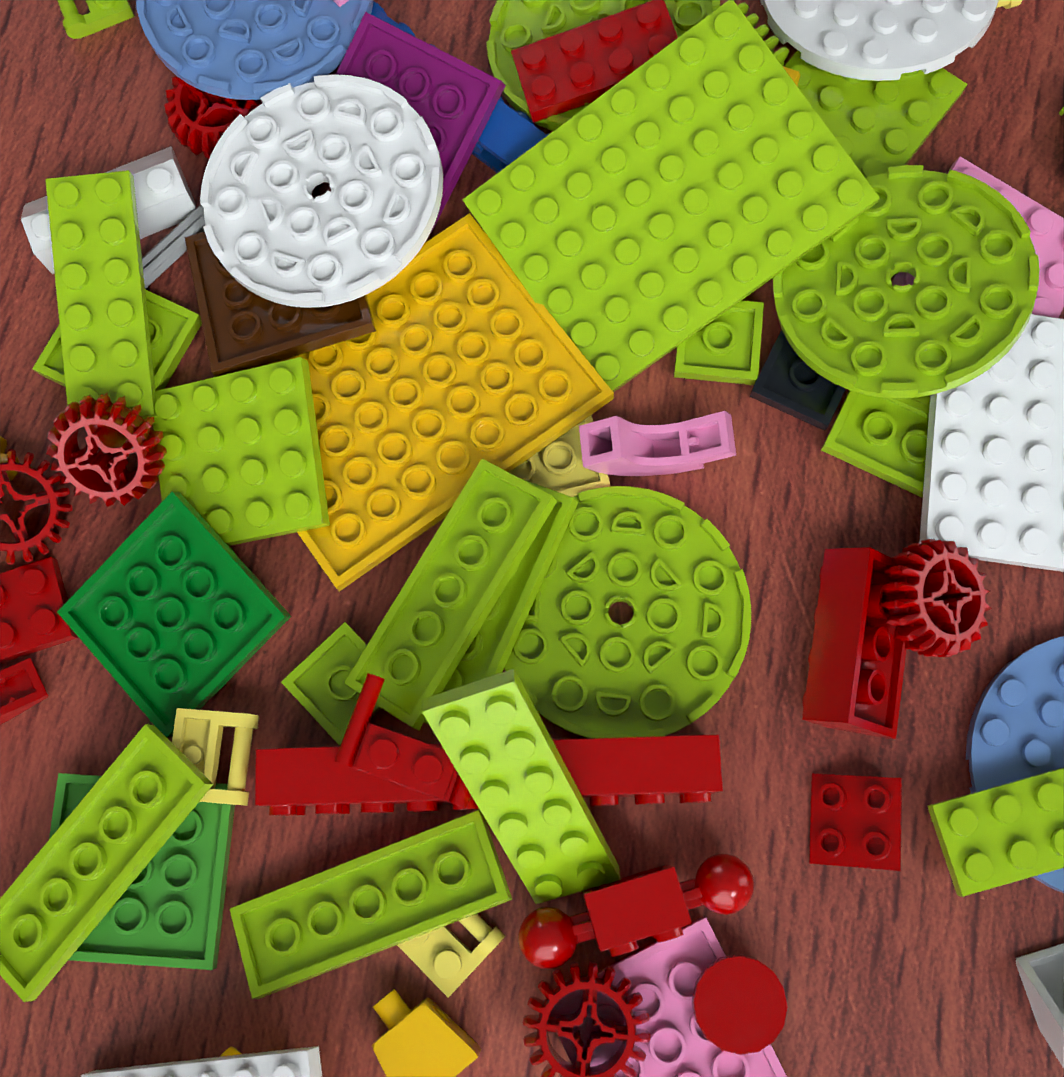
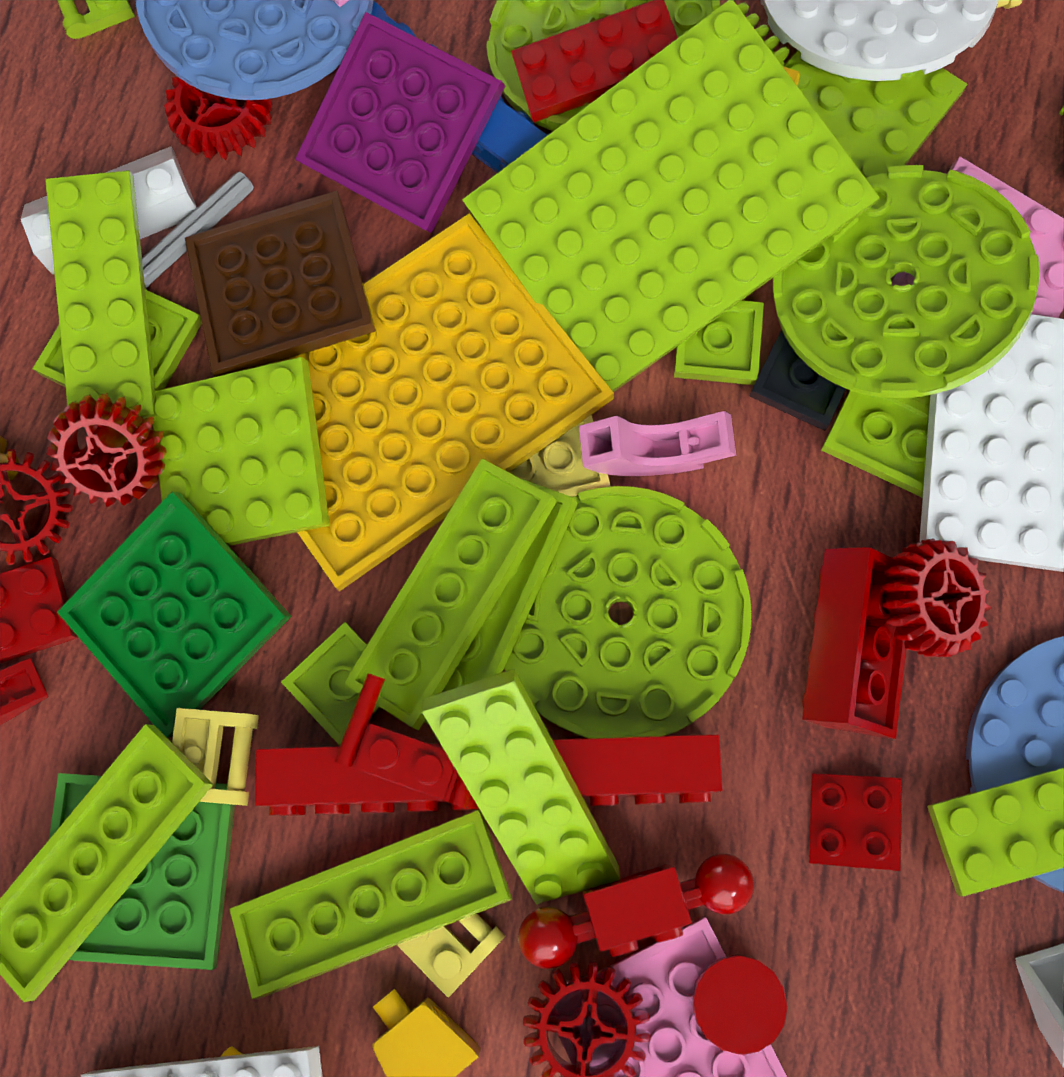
white plate [200,74,443,308] -> none

